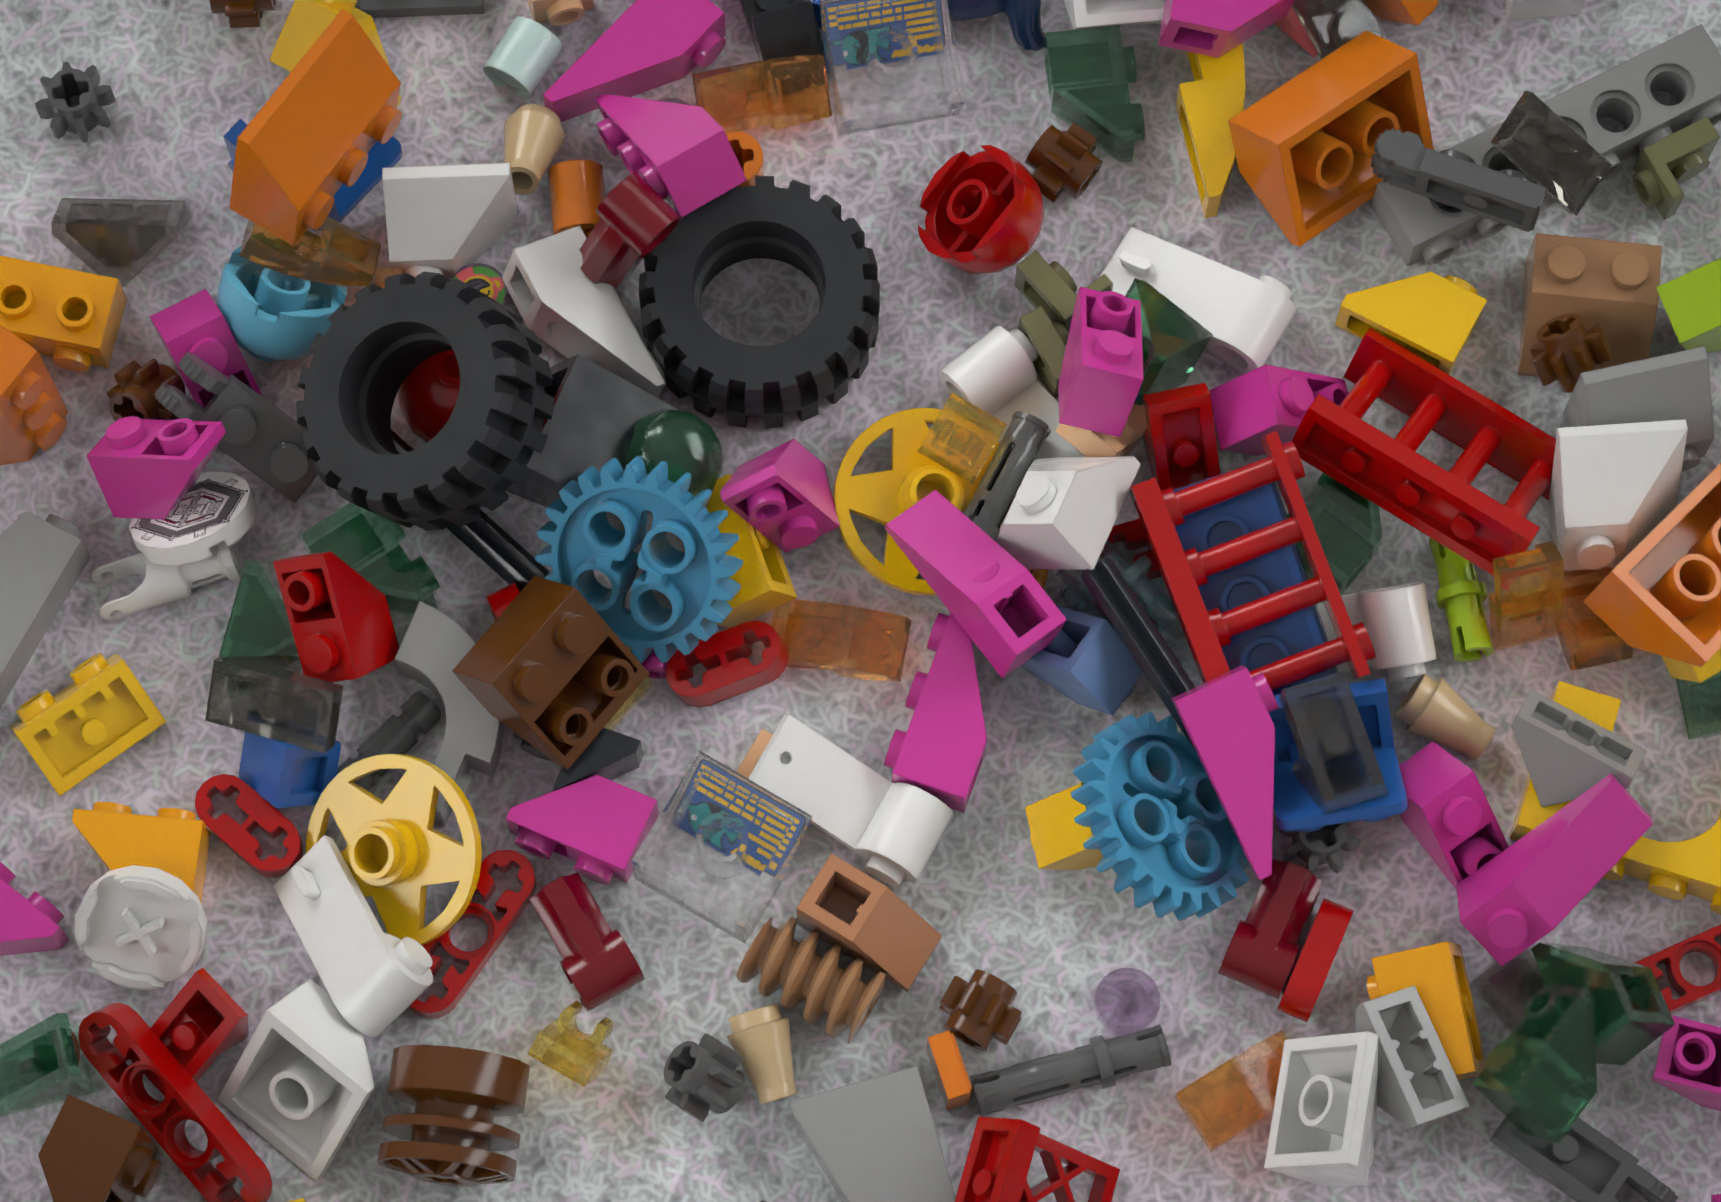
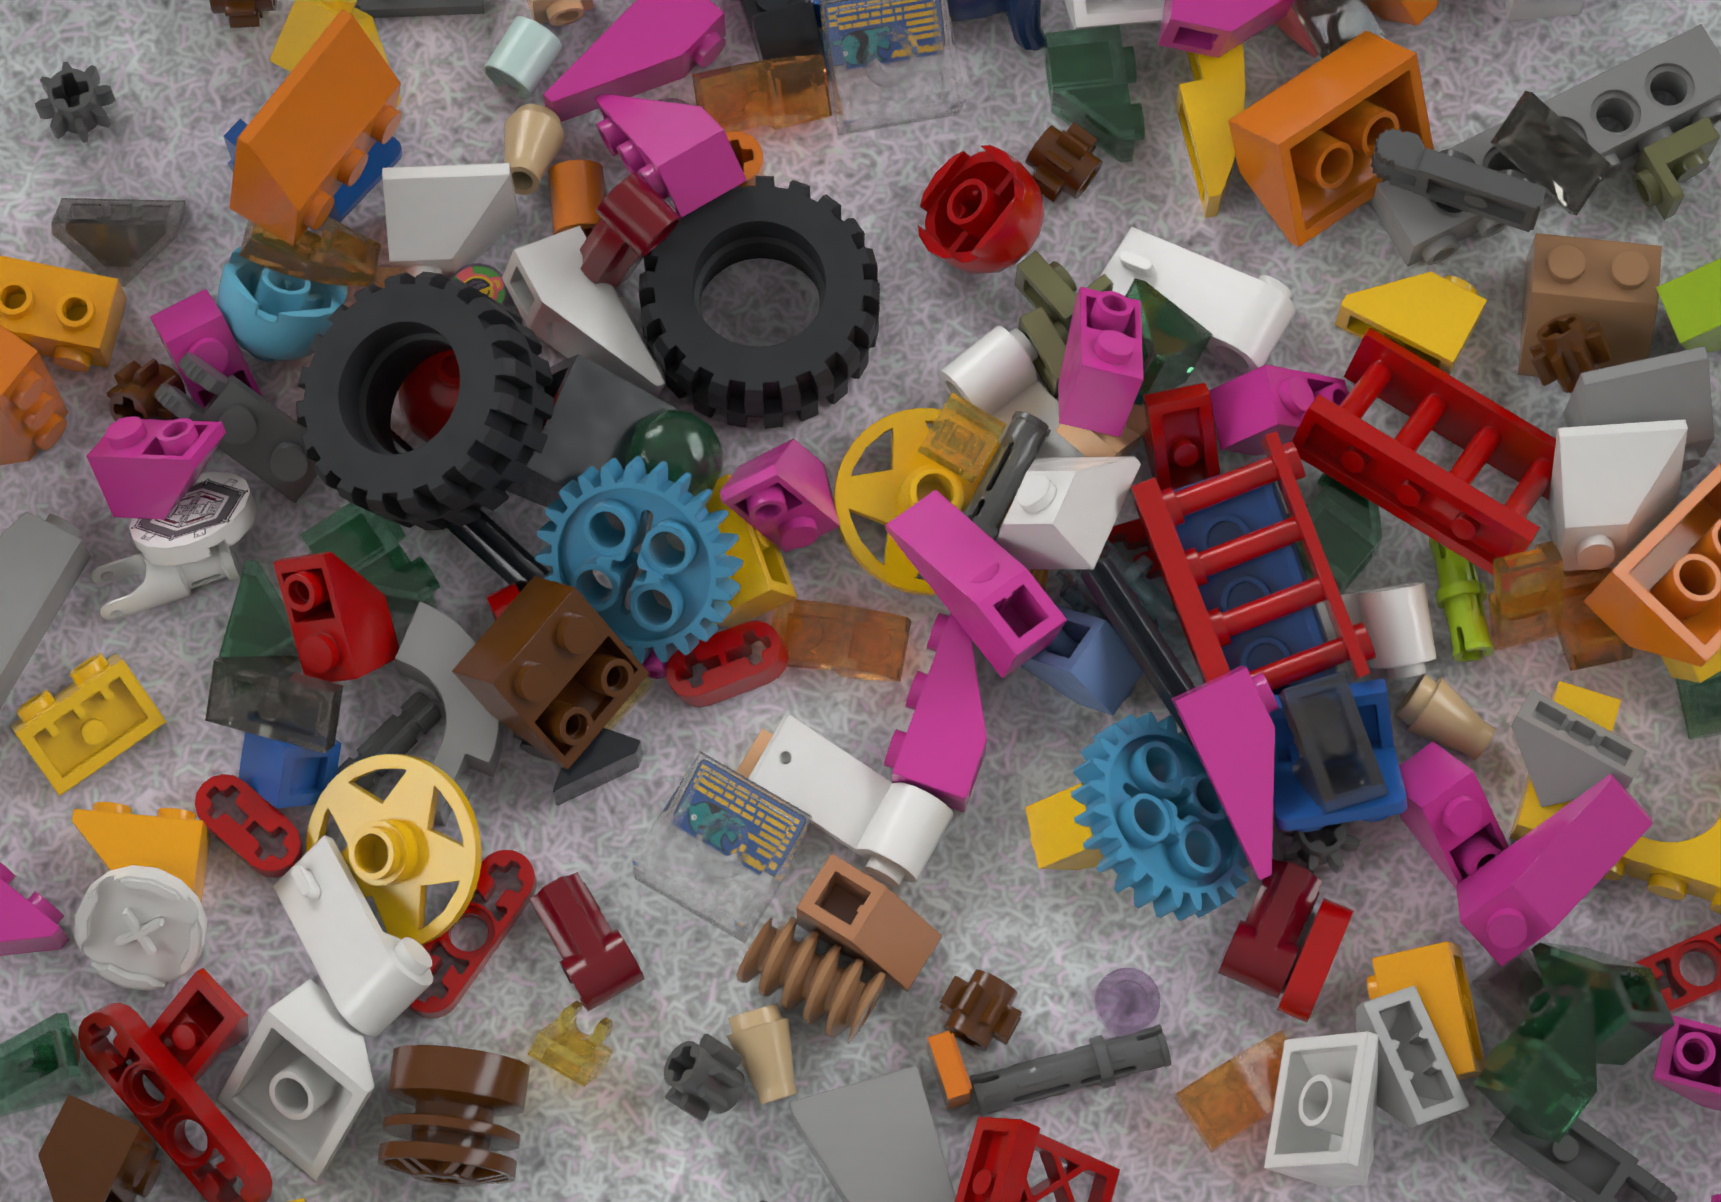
dark pink slope [506,775,659,885] -> none

